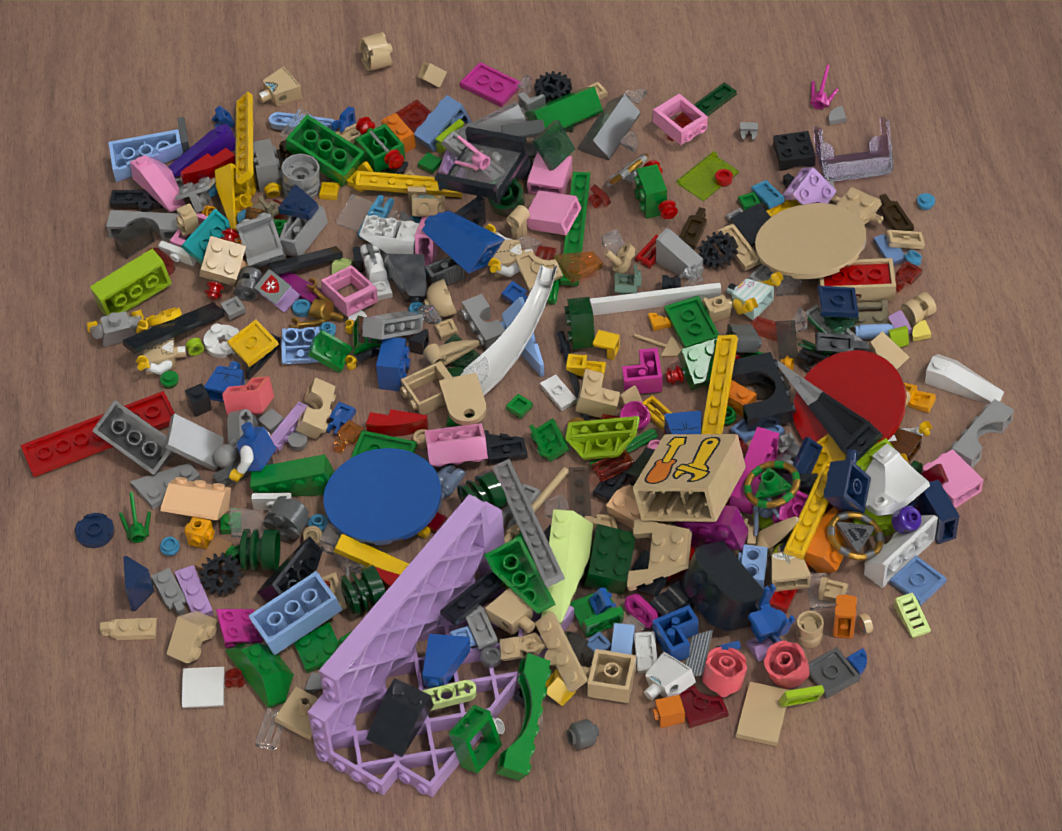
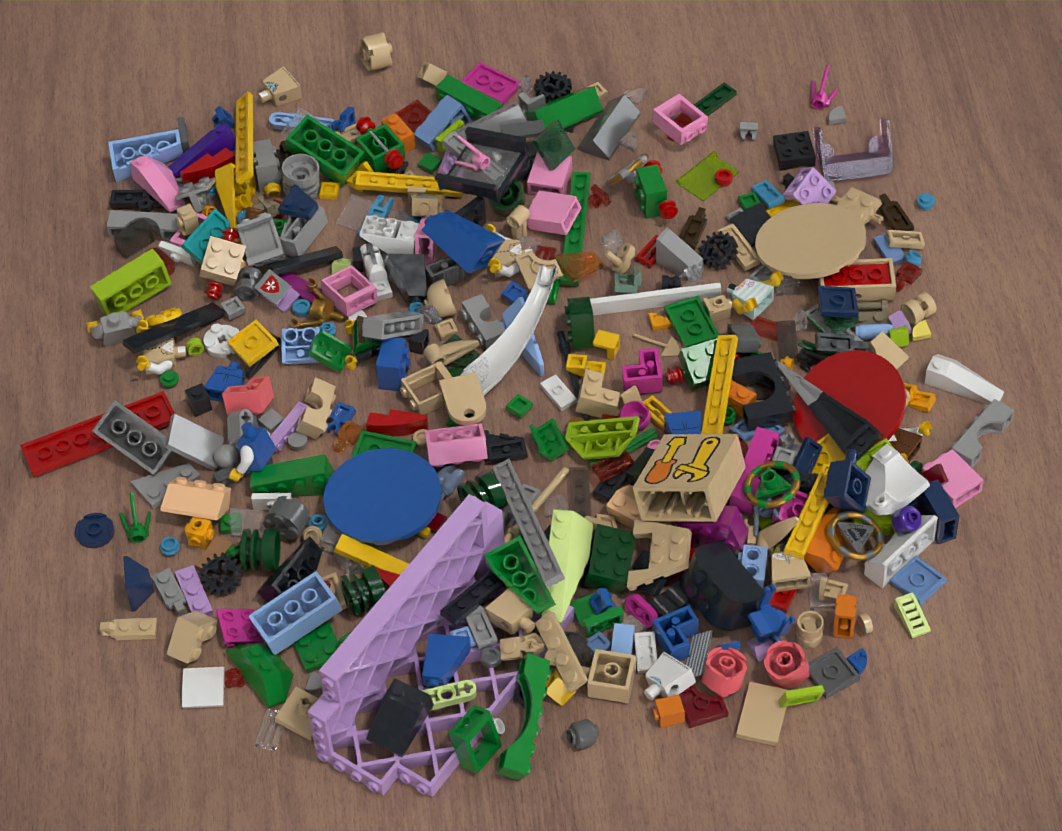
none -> green brick [435,75,503,120]
none -> light grey tile [772,446,796,465]

